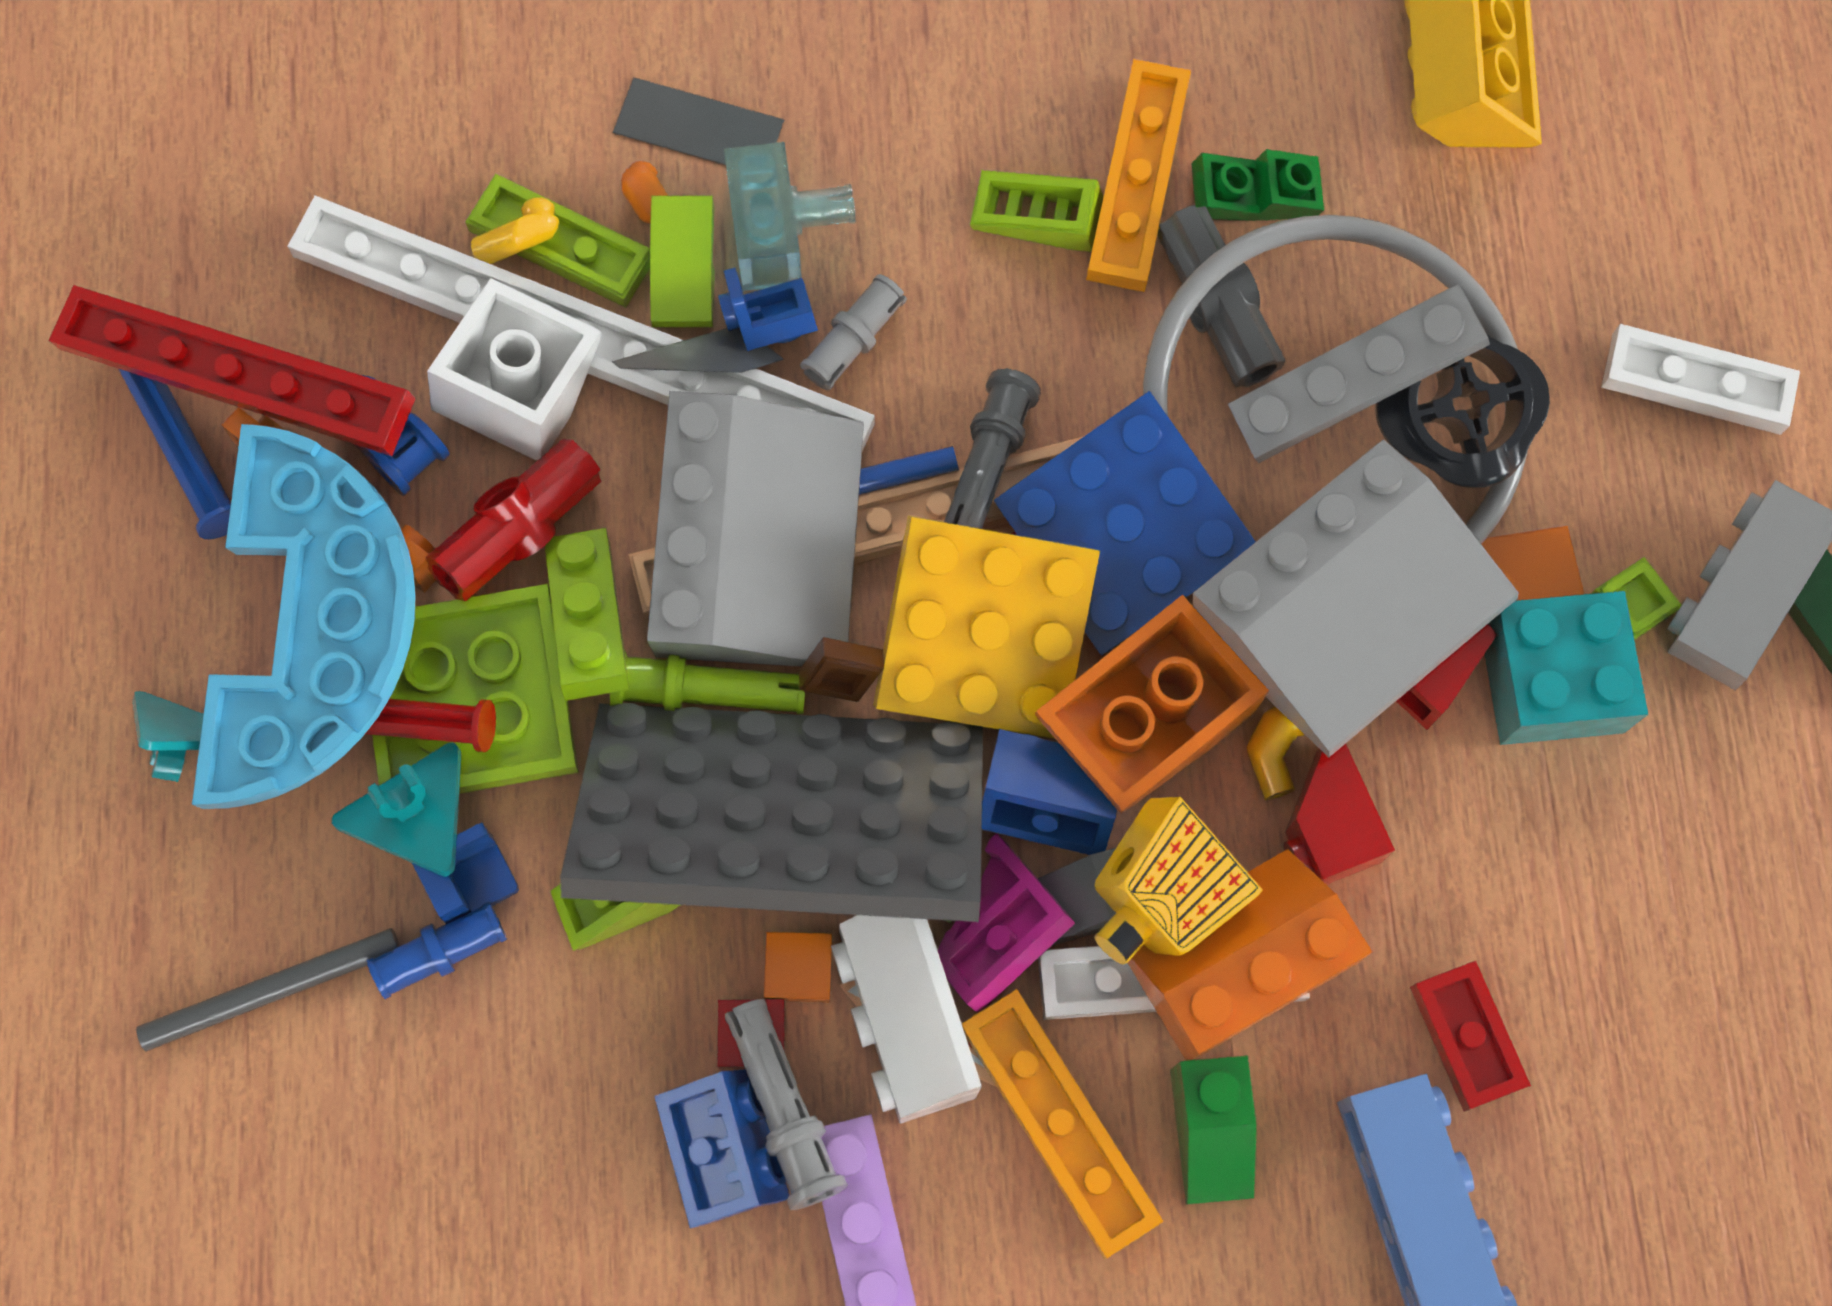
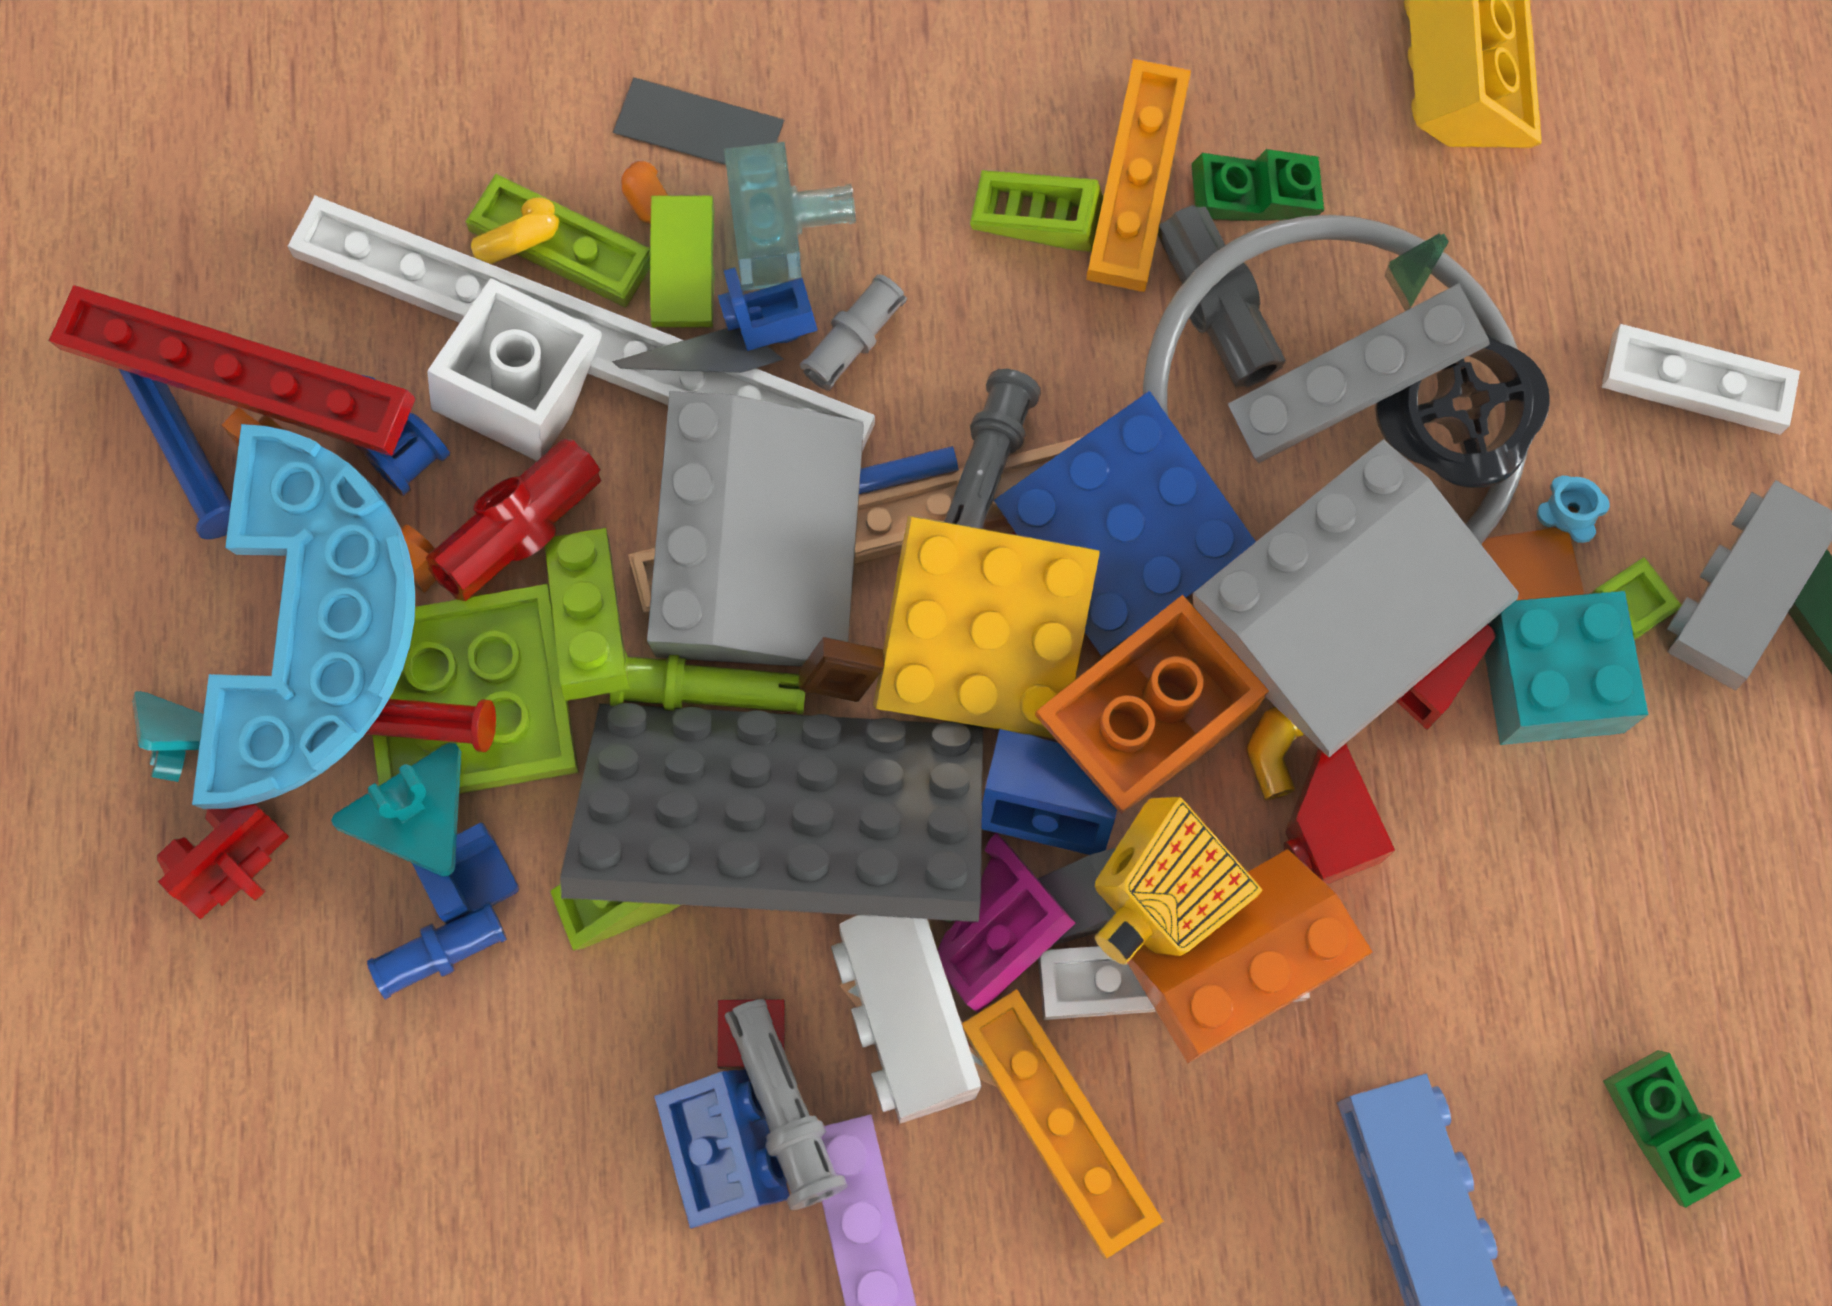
dark grey bar [136,928,400,1051] -> none
orange tile [763,932,833,1003] -> none
green slope [1170,1055,1257,1205] -> none
red plate [1410,960,1531,1112] -> none
none -> red hips [157,804,289,920]
none -> clear green slope [1384,233,1449,311]
none -> medium azure plate [1537,476,1610,543]
none -> green slope [1603,1050,1742,1208]

